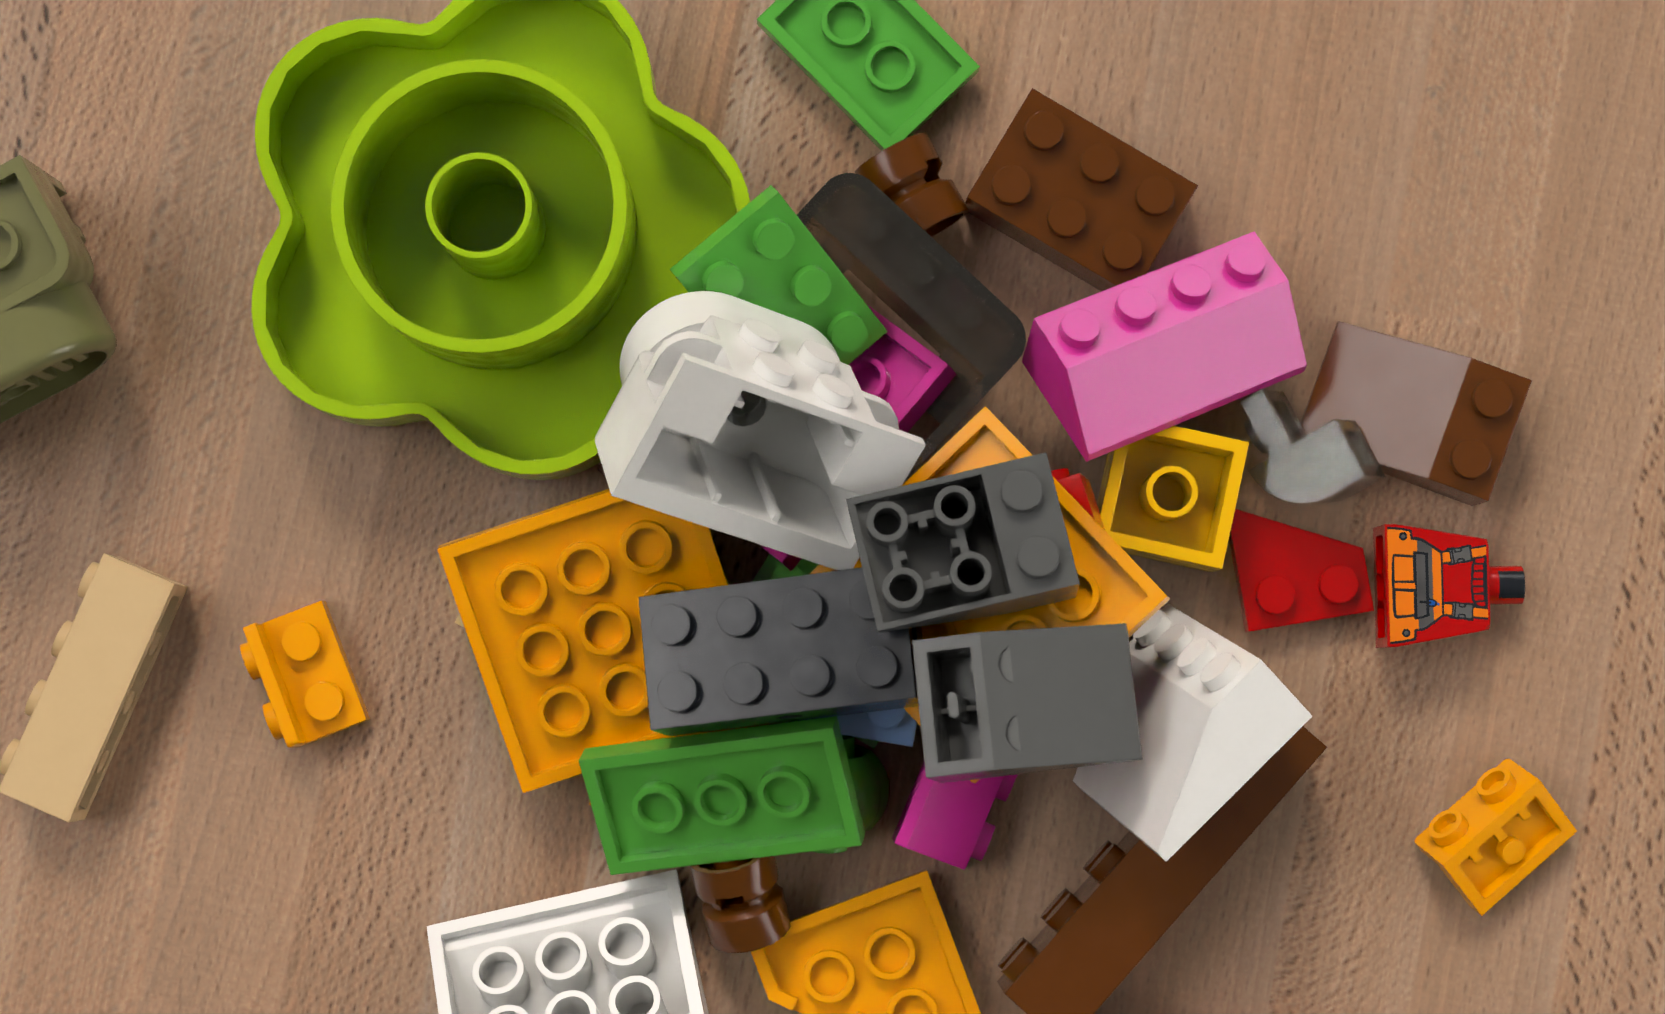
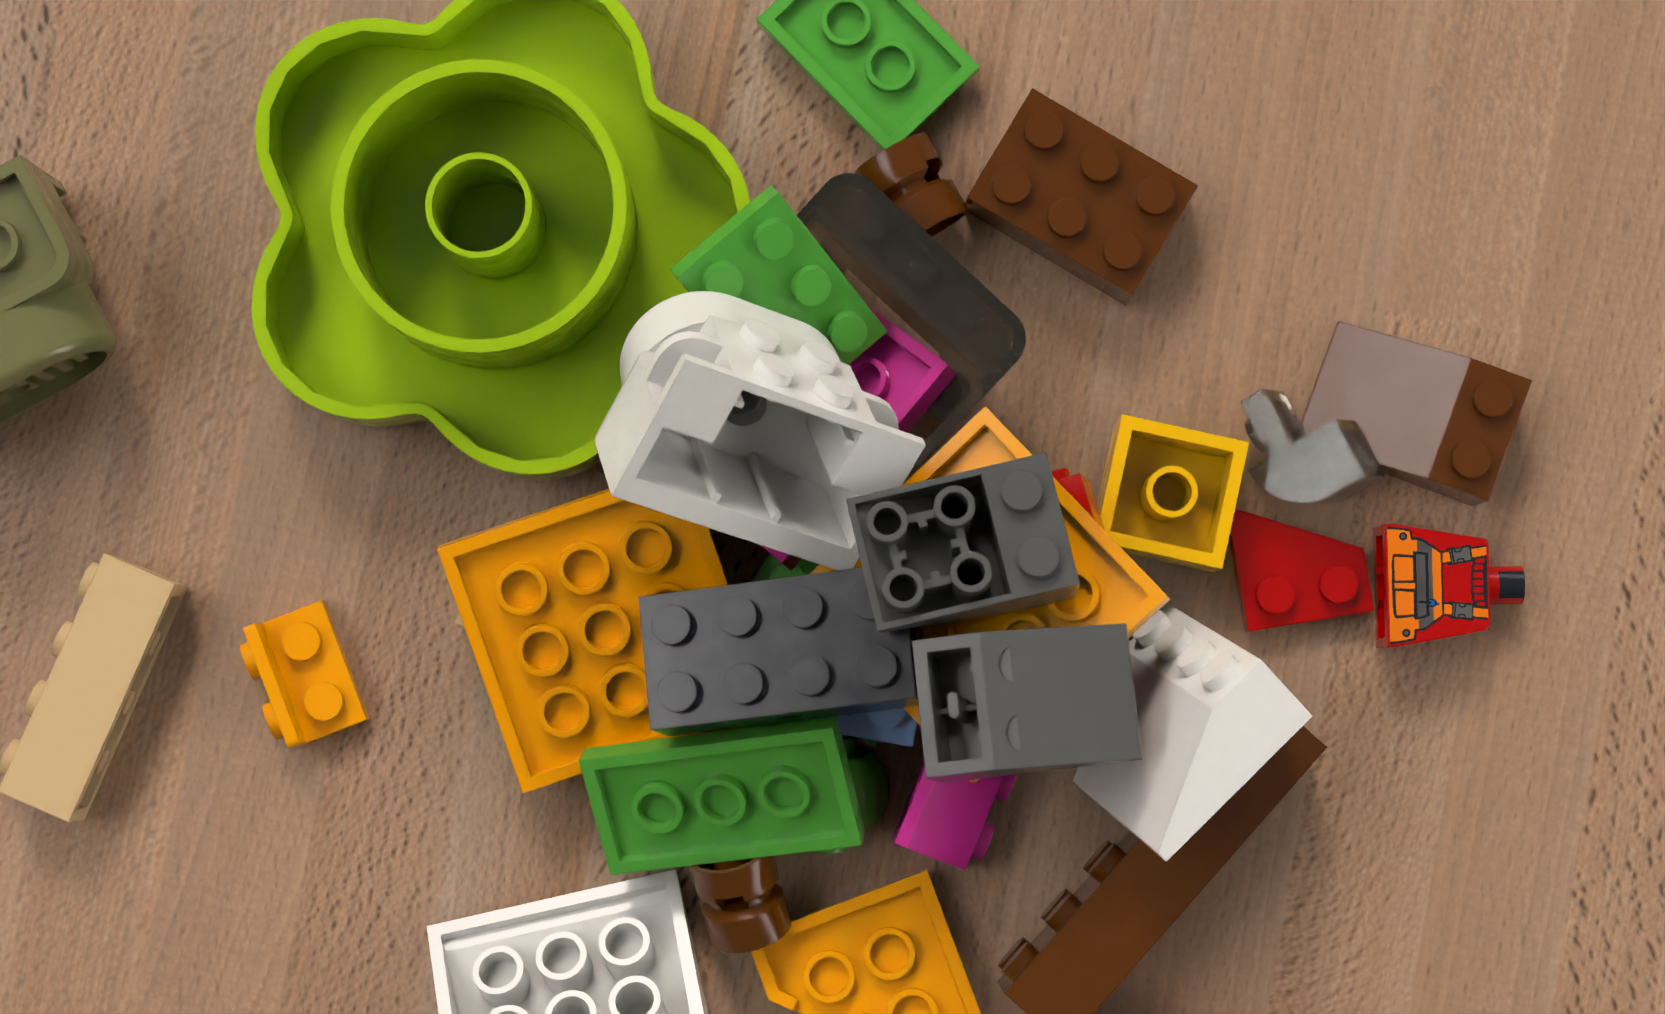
slope [1022,231,1307,462] -> none
light orange bracket [1414,759,1577,916] -> none

